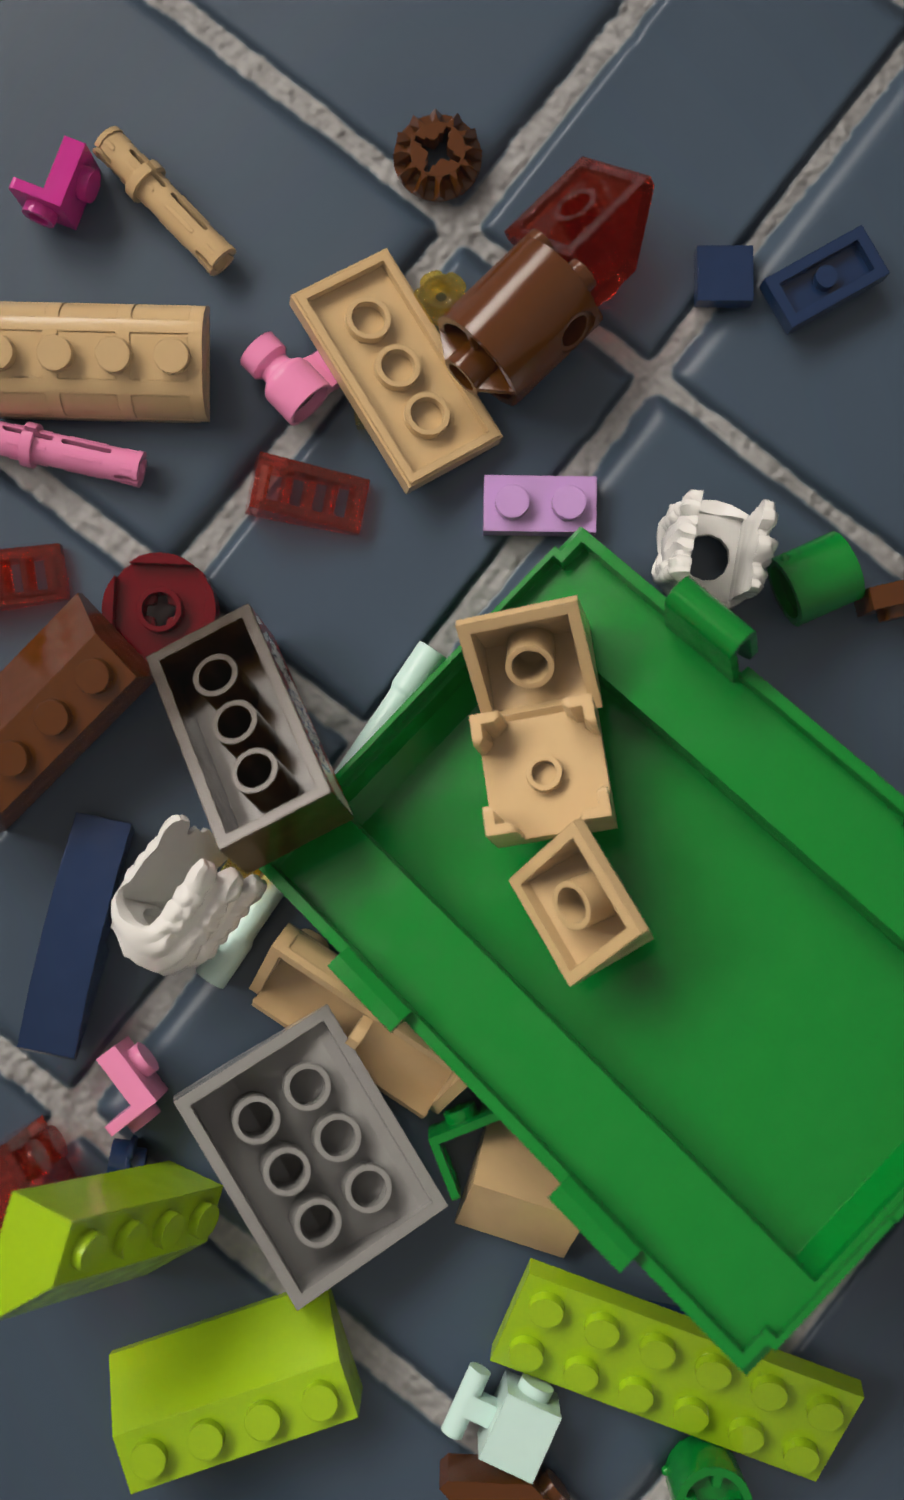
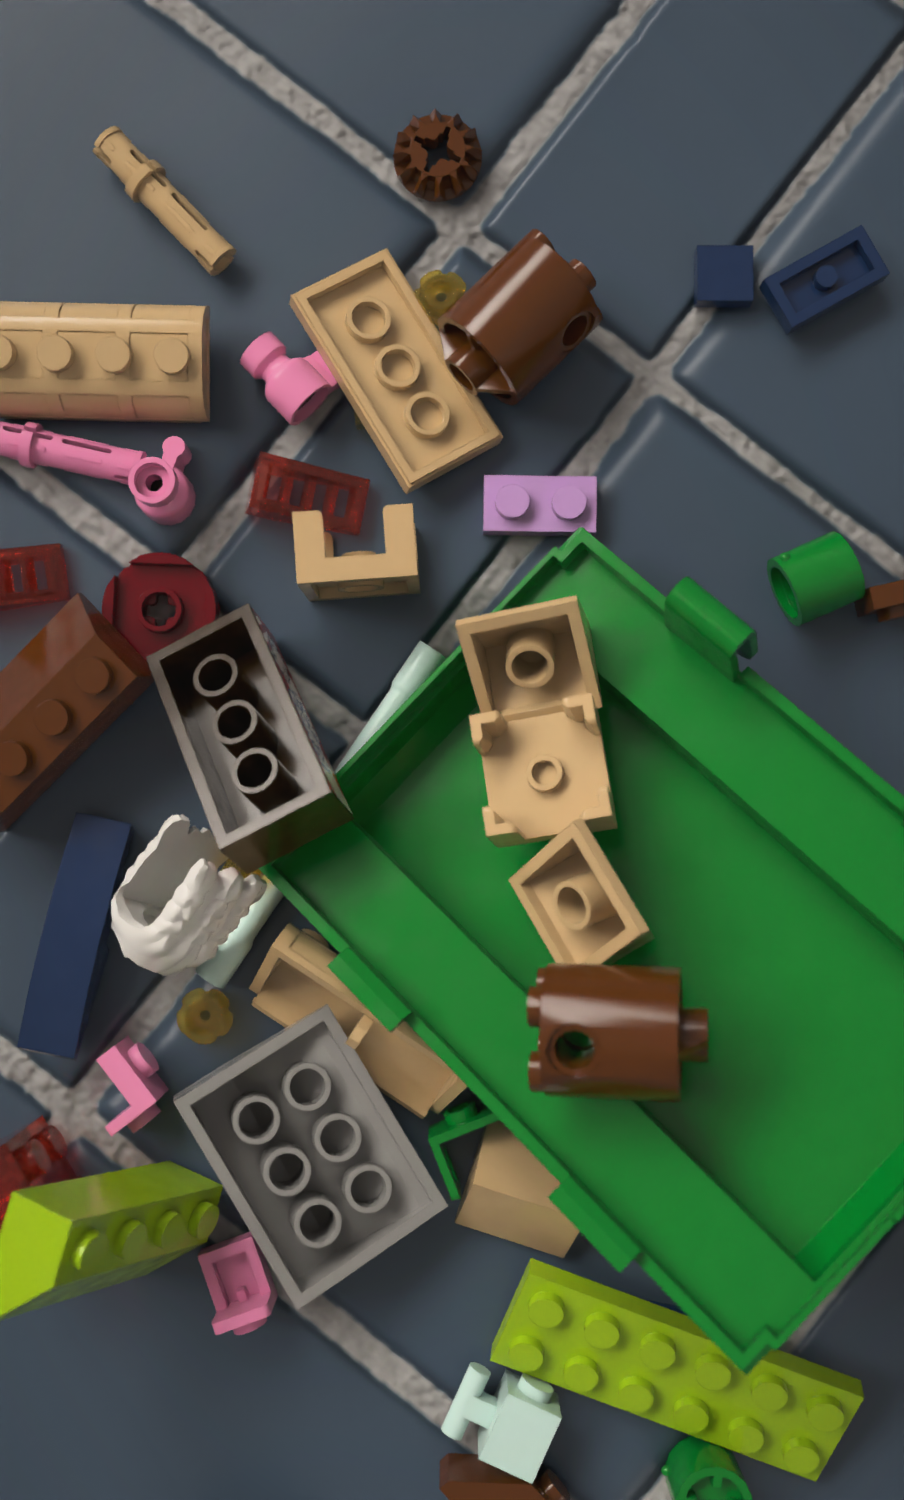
dark pink bracket [9,135,101,230] -> none
dark blue plate [107,1135,148,1172] -> none
lime slope [109,1288,363,1494] -> none
clear red slope [504,156,655,307] -> none
white piece [651,489,779,609] -> none
none -> bright pink piece [128,436,196,525]
none -> clear yellow plate [177,988,233,1044]
none -> bright pink bracket [197,1231,278,1335]
none -> tan panel [292,503,420,601]
none -> reddish brown cylinder [527,963,708,1103]

